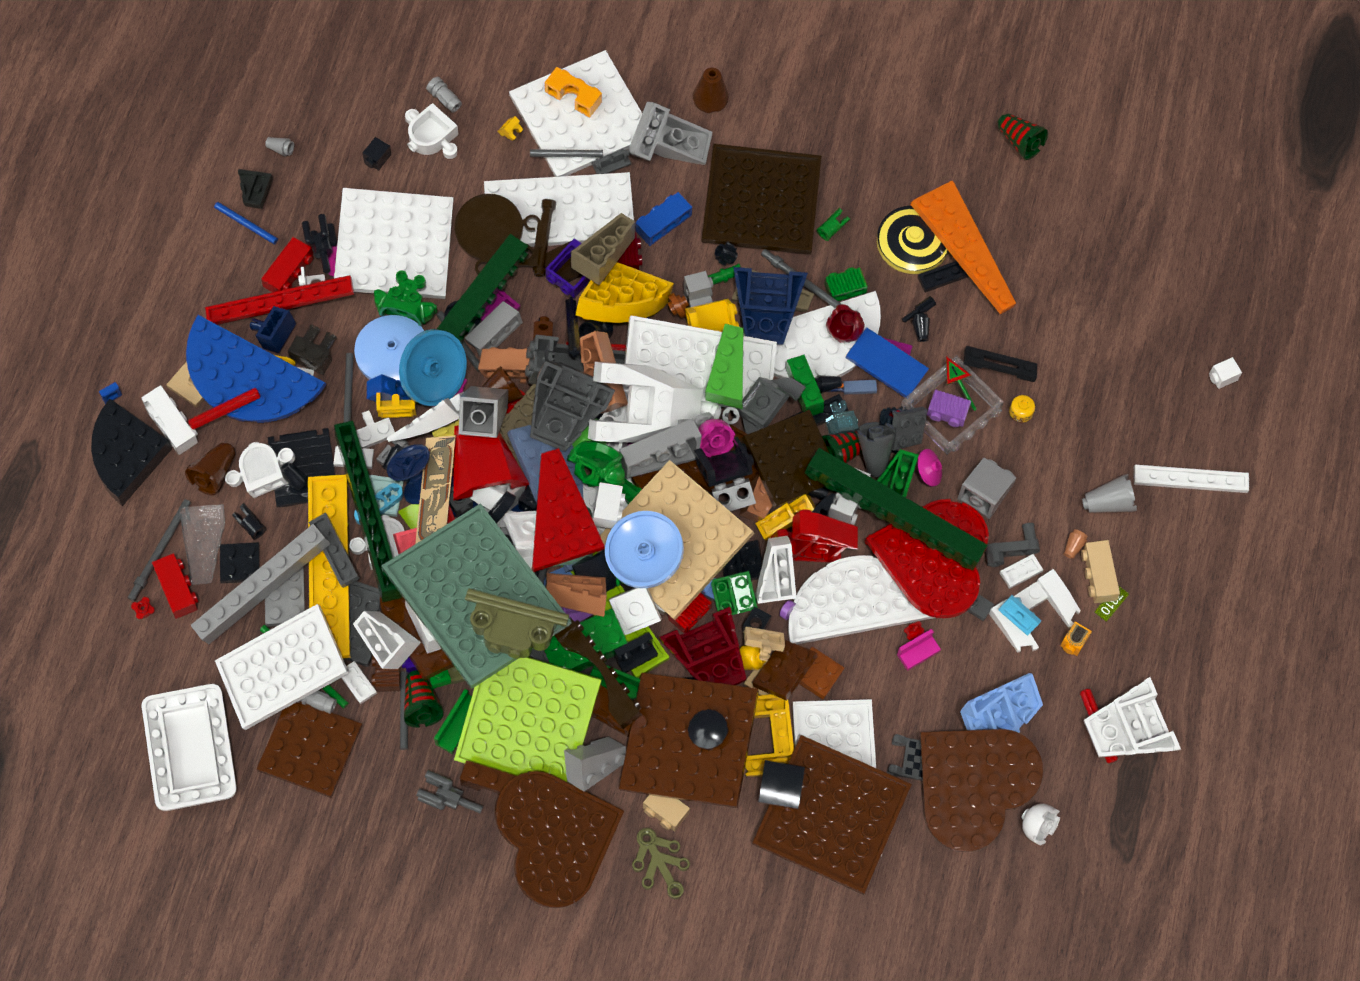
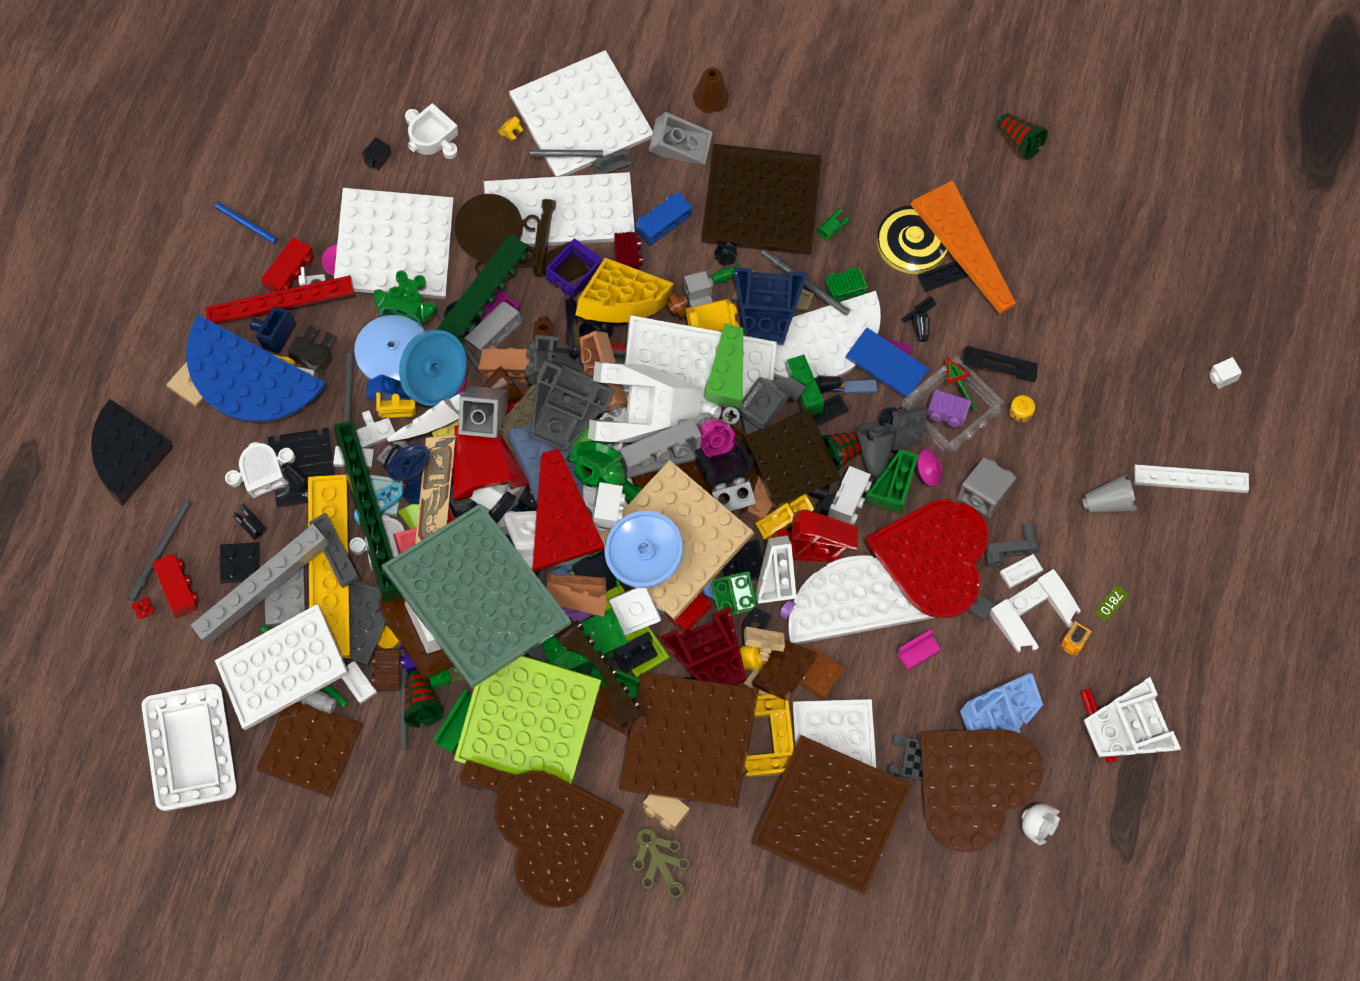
blue tile [99,382,122,404] -> none
white wedge [141,385,198,455] -> none
clear wedge [180,504,225,585] -> none
reddish brown cone [185,443,235,495] -> none
red axle [188,388,260,429] -> none
pearl dark grey wing [238,169,273,209] -> none
light grey cone [265,137,294,156] -> none
black plant [302,214,337,273] -> none
white wedge [353,611,421,669] -> none
dark grey plant [416,770,484,814] -> none
light grey axle [426,76,462,113] -> none
olive brick [465,588,569,659] -> none
light orange arch [545,67,602,118] -> none
light grey wedge [564,737,626,791] -> none
dark tan wedge [571,213,635,285] -> none
light grey brick [628,102,670,161] -> none
black dish [688,709,729,750] -> none
black slope [758,760,805,809] -> none
dark green brick [805,448,988,571] -> none
dark red hair [826,304,865,343] -> none
clear light blue brick [826,400,859,434] -> none
red plate [904,621,925,640] -> none
medium azure tile [998,595,1042,636] -> none
nougat cone [1064,529,1088,559] -> none
tan brick [1081,540,1120,603] -> none

